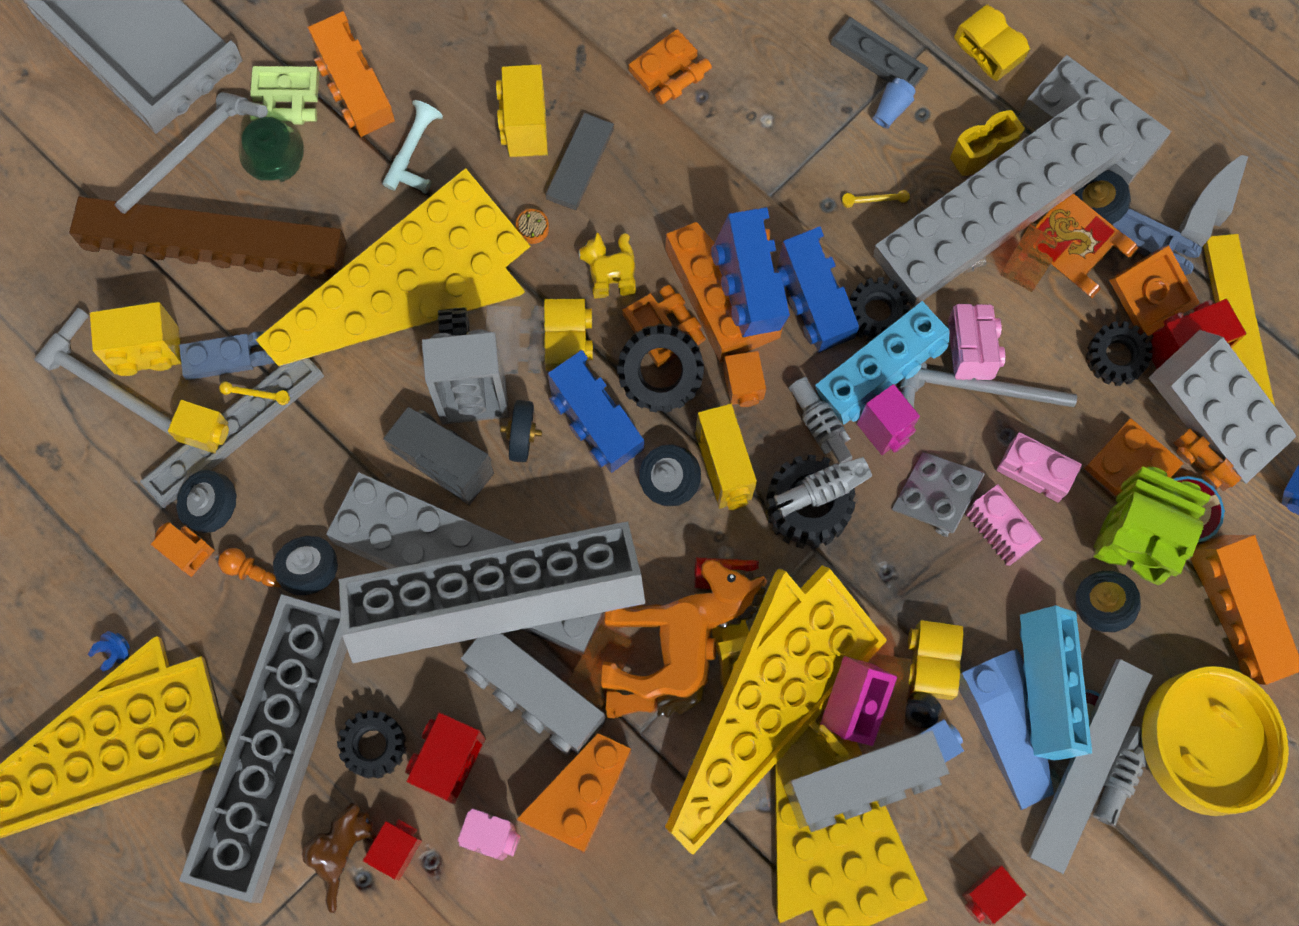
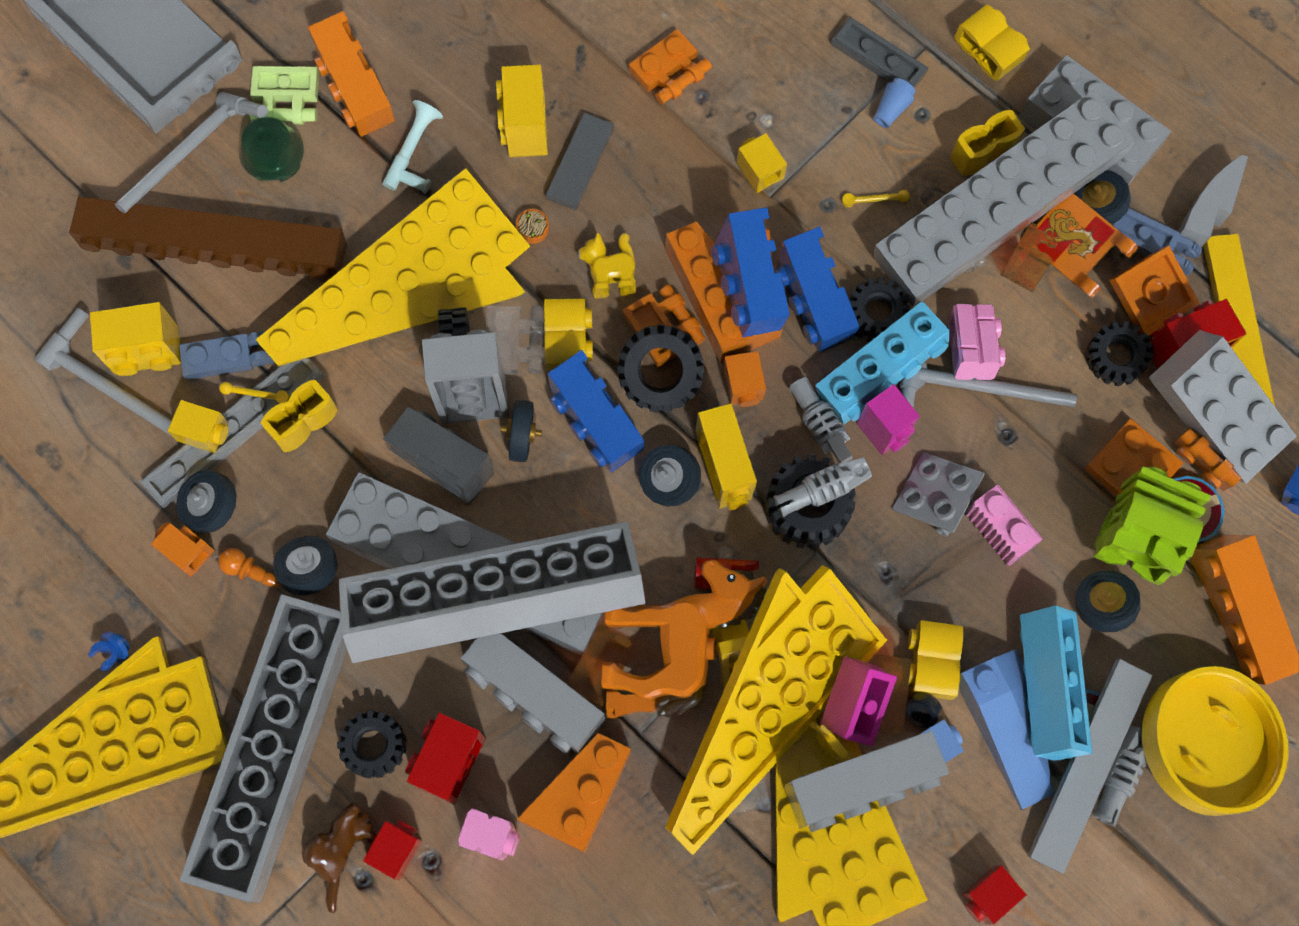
bright pink brick [996,432,1082,503] -> none
none -> yellow brick [260,380,338,453]
none -> yellow brick [736,133,787,193]

